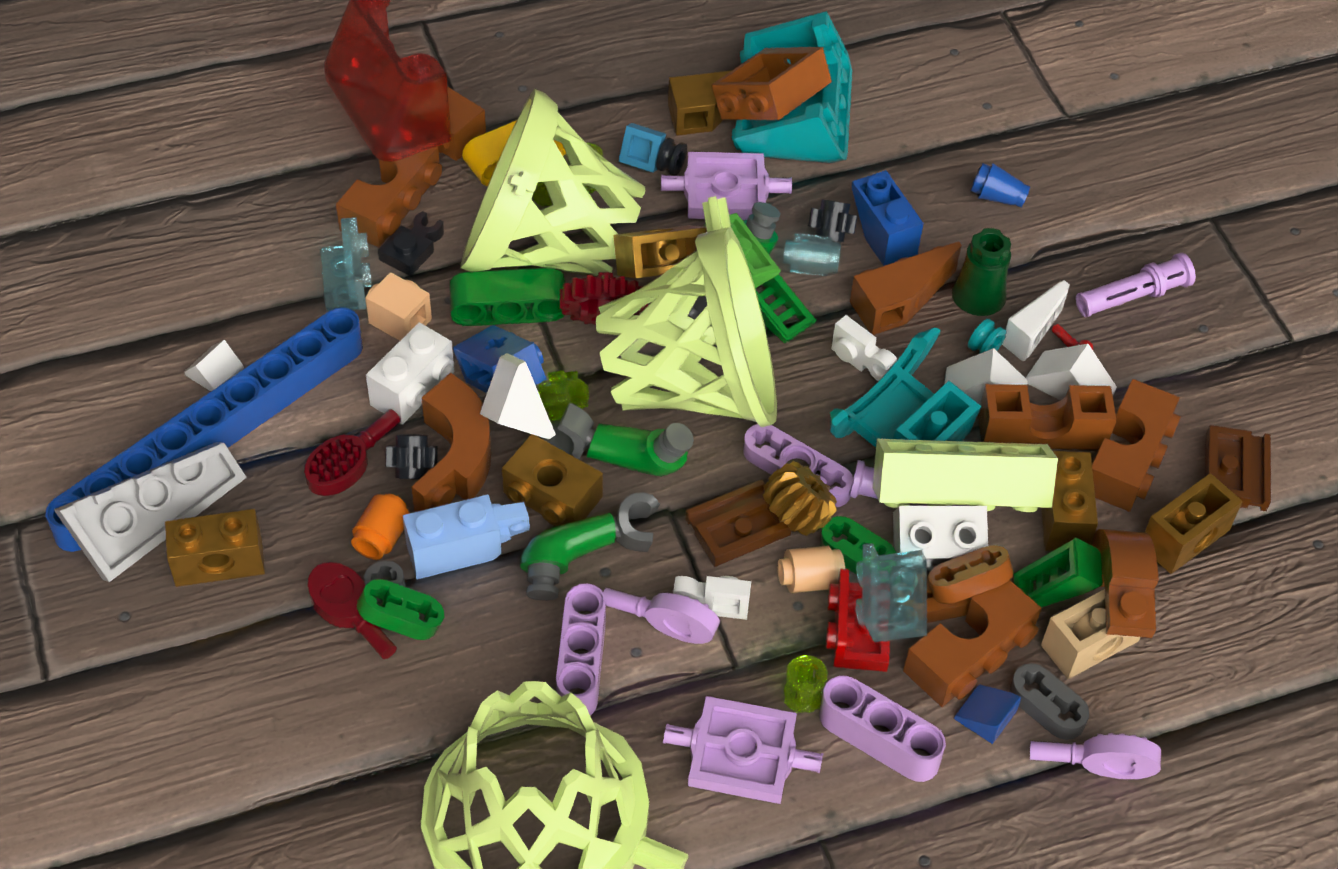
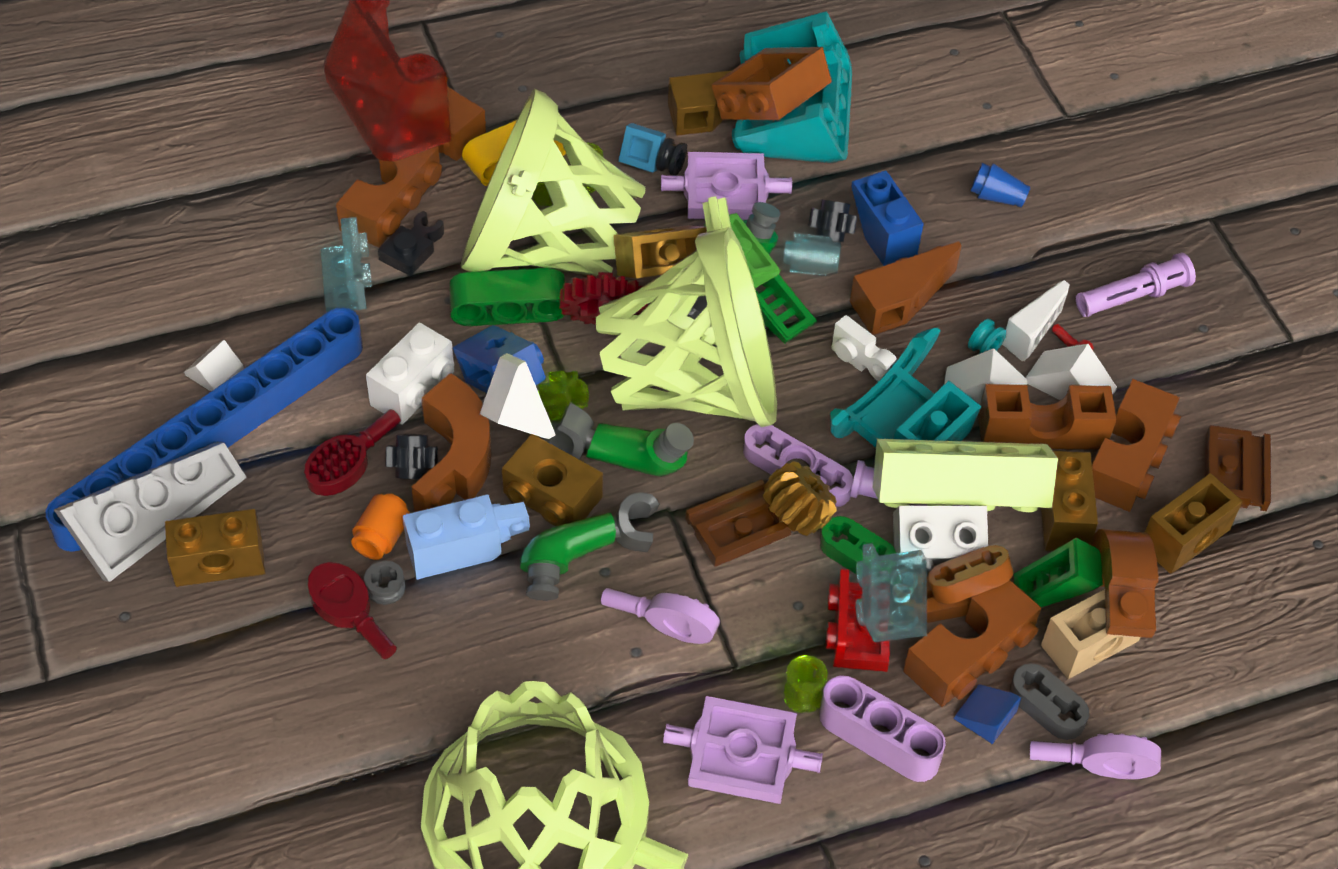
green beam [357,579,444,640] -> none
light nougat brick [365,272,432,341] -> none
lavender beam [556,583,606,716] -> none
white plate [673,576,751,620] -> none
light nougat brick [777,546,845,593] -> none
dark green plant [952,228,1011,316] -> none

